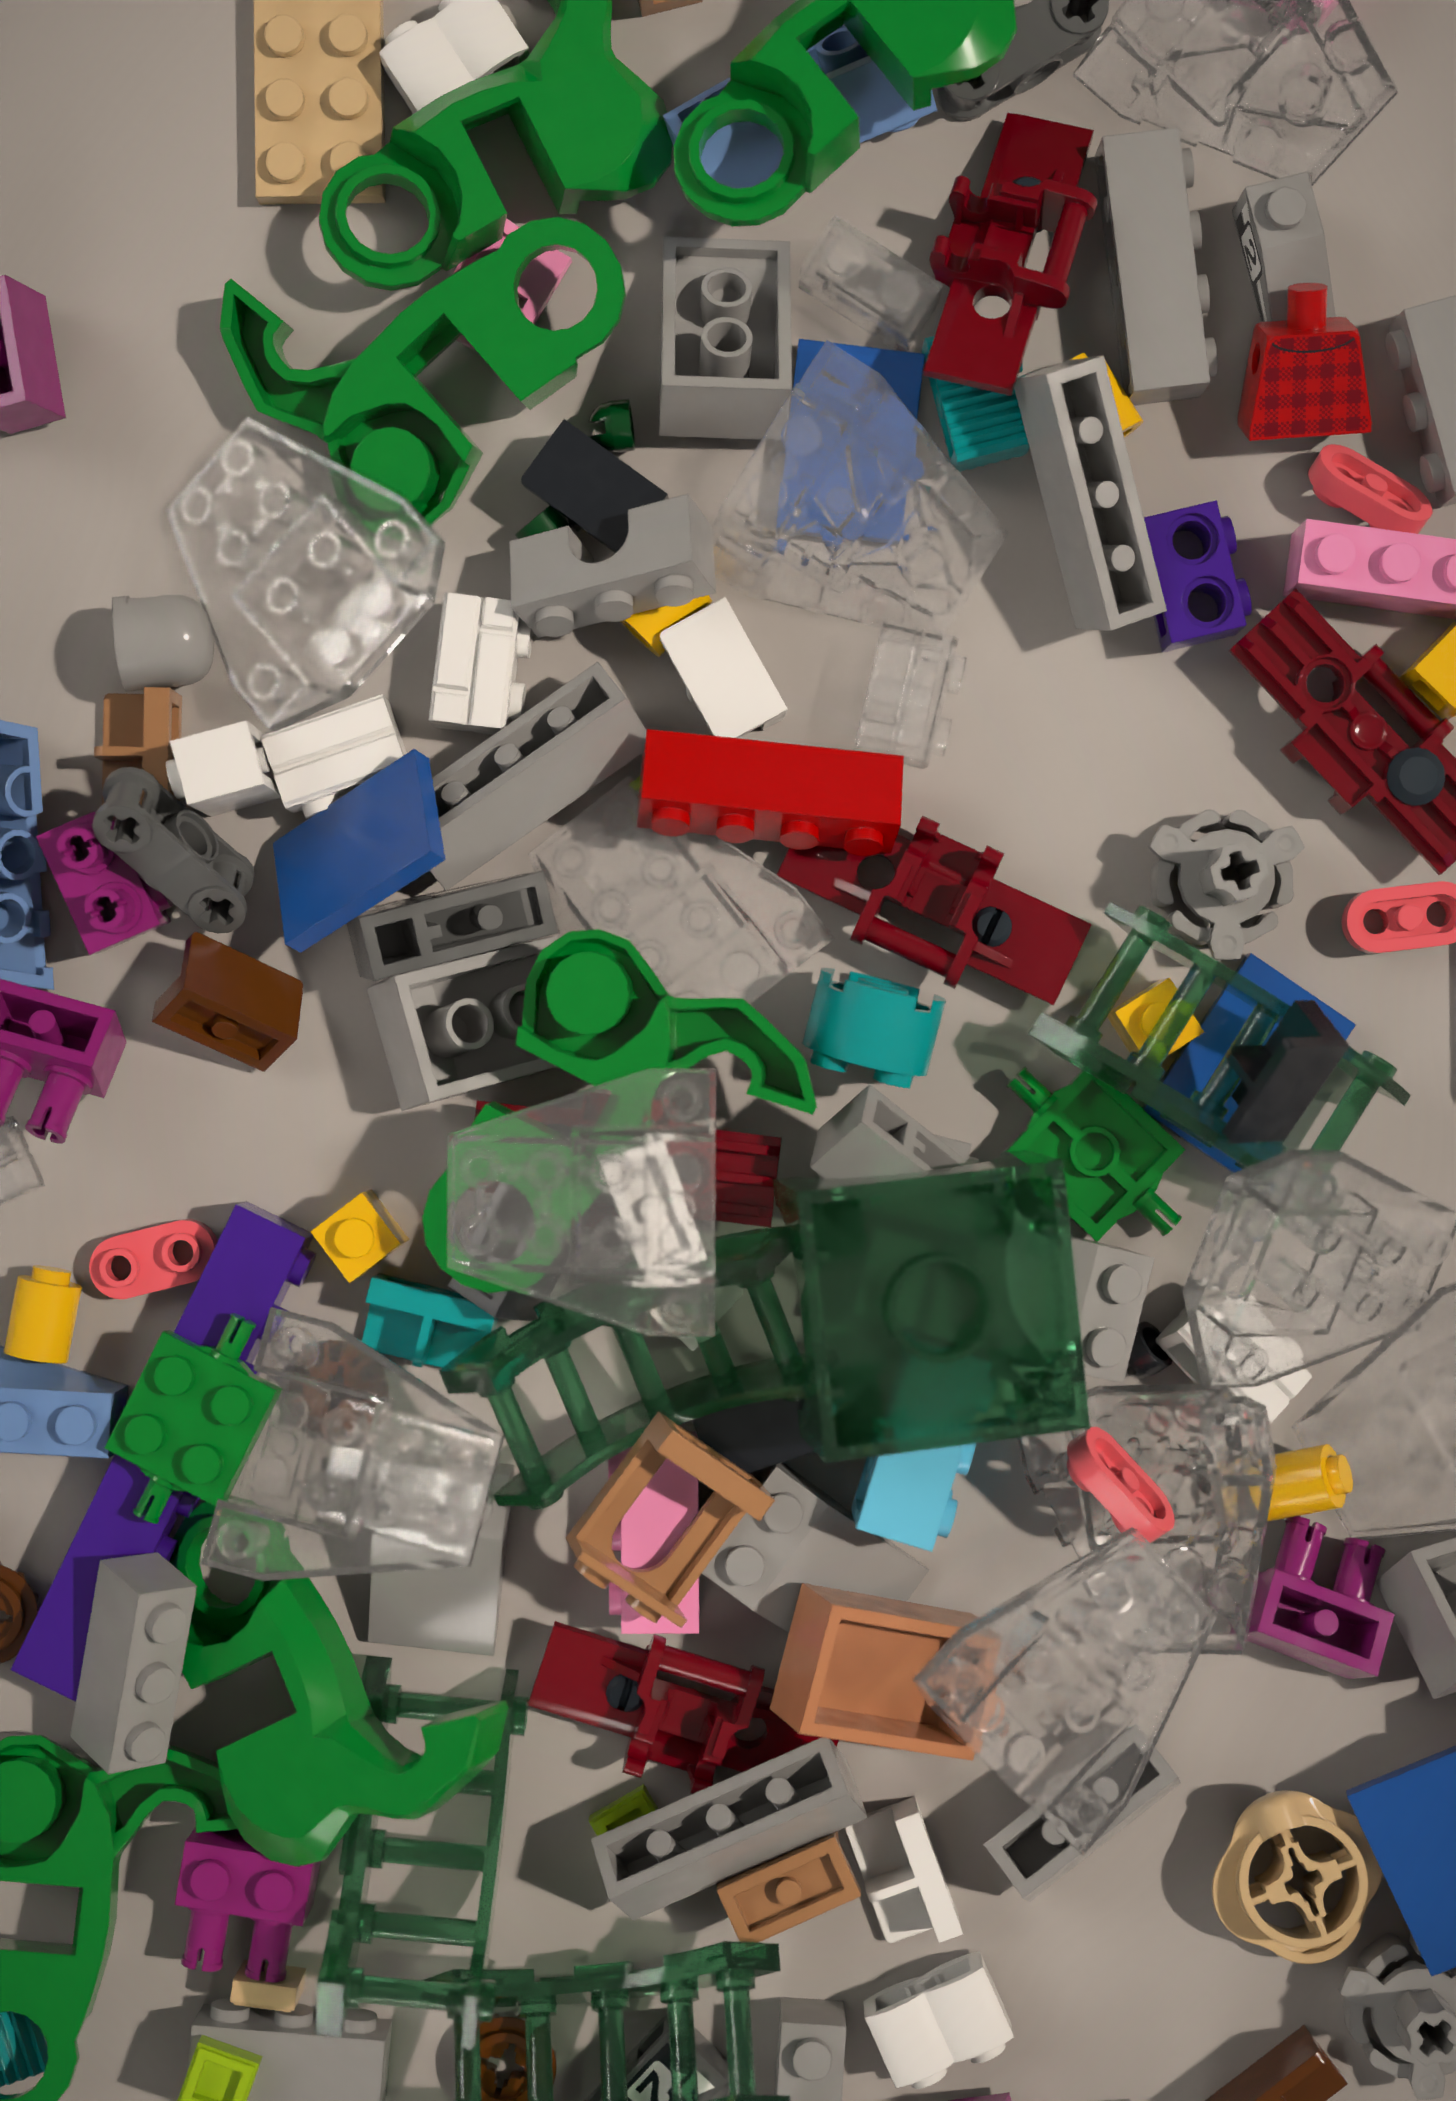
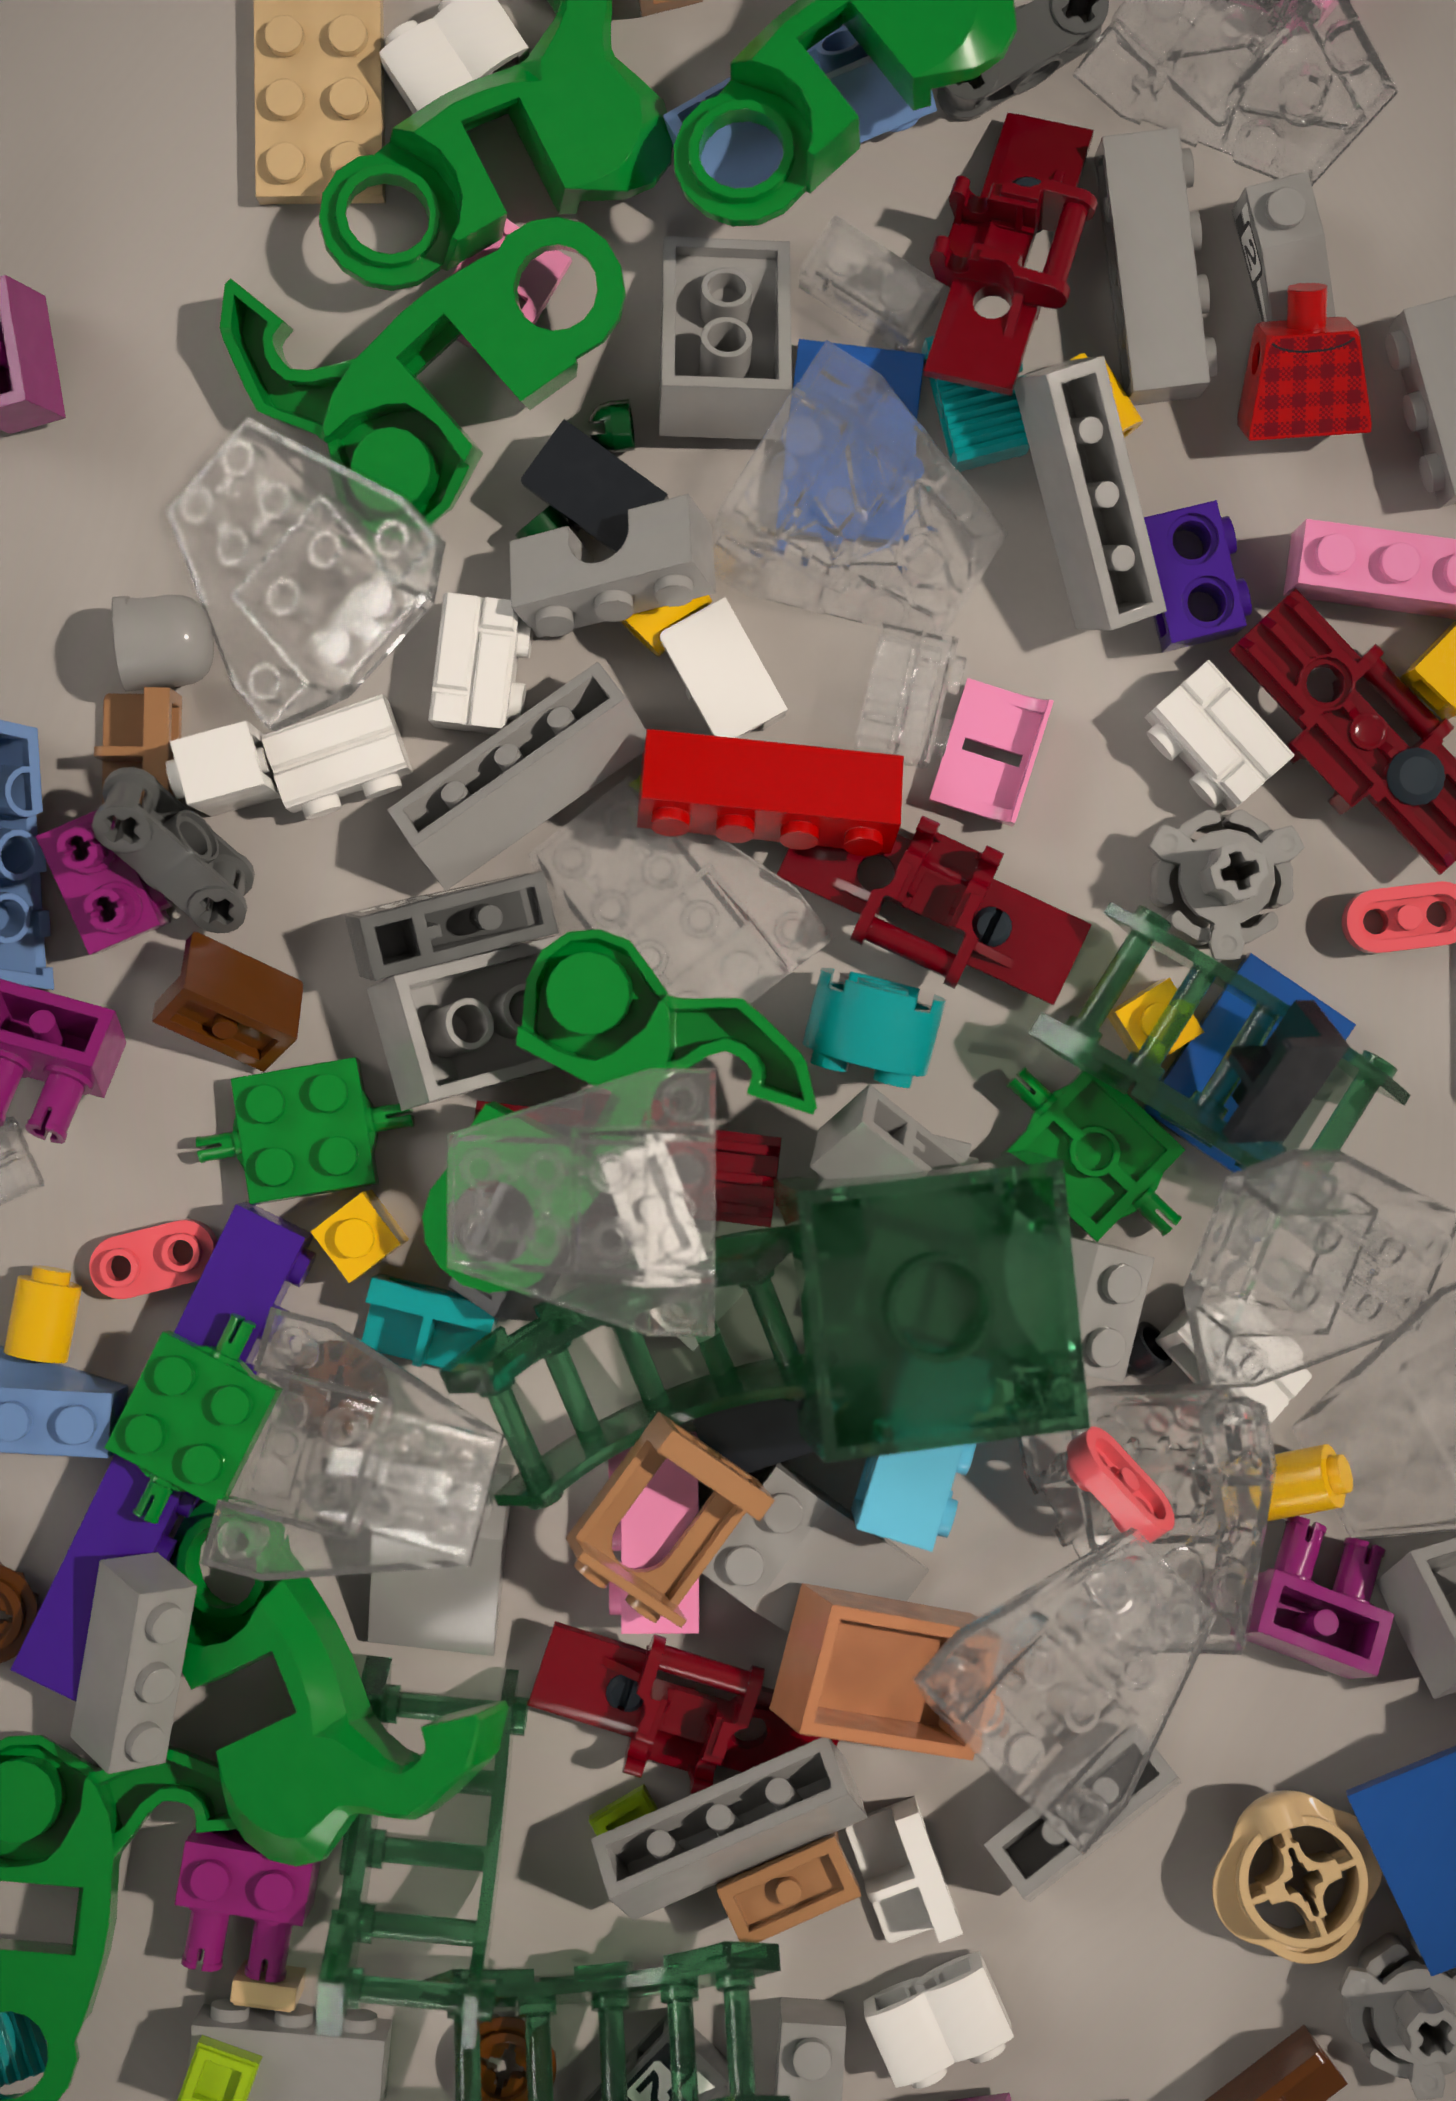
blue tile [273,749,446,953] -> none
coral plate [1308,444,1433,534] -> none
none -> green plate [196,1057,415,1205]
none -> bright pink piece [929,678,1054,827]
none -> white brick [1144,660,1295,811]

